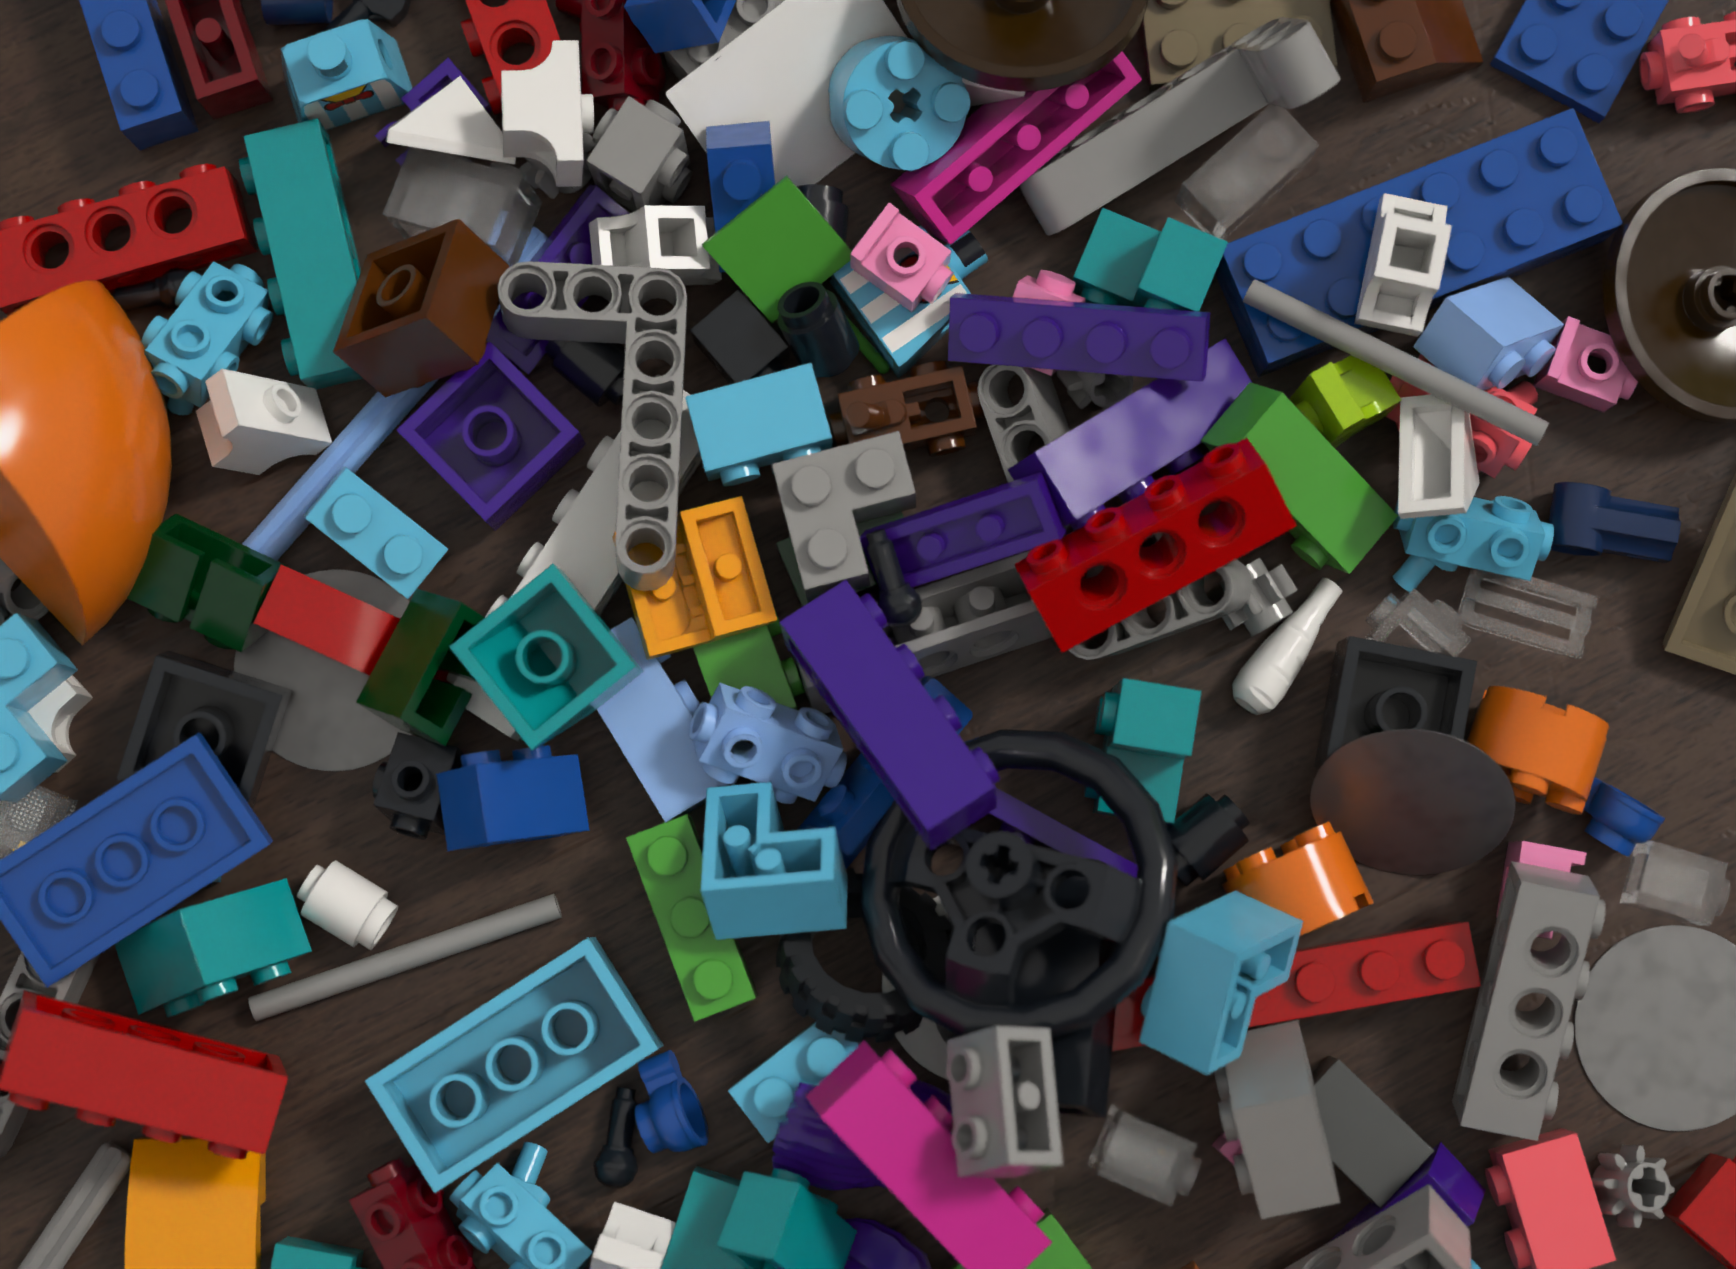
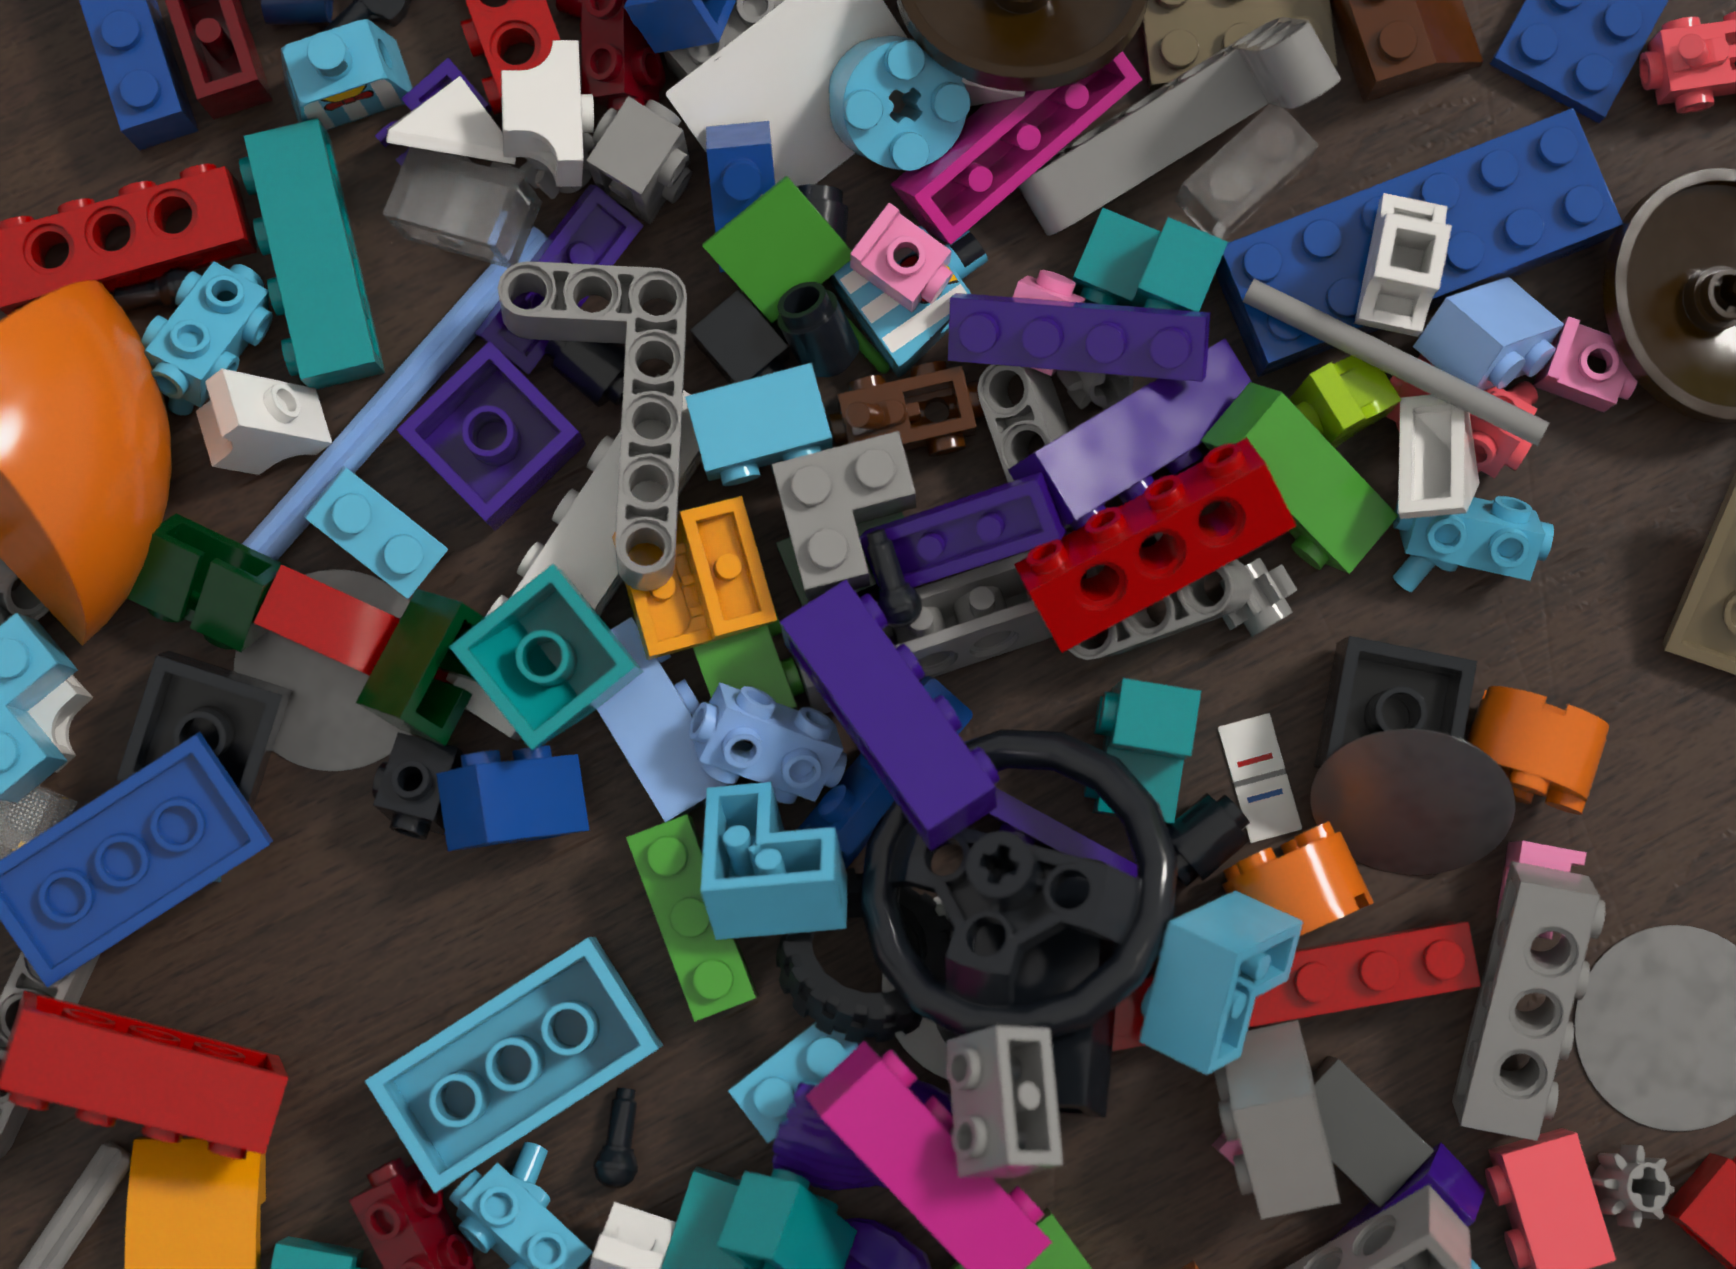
teal brick [114,878,312,1018] -> none
light grey piece [248,893,562,1022] -> none
white brick [297,860,398,950] -> none
reddish brown brick [333,218,509,398] -> none
white brick [589,206,722,285] -> none
blue piece [635,1050,709,1154] -> none
clear brick [1087,1104,1201,1207] -> none
white piece [1232,577,1343,715] -> none
clear bracket [1364,588,1472,657] -> none
clear tile [1455,568,1599,659] -> none
dark blue piece [1548,482,1681,563] -> none
blue piece [1584,777,1665,857] -> none
clear brick [1620,841,1730,926] -> none
none -> white sticker [1218,713,1302,843]

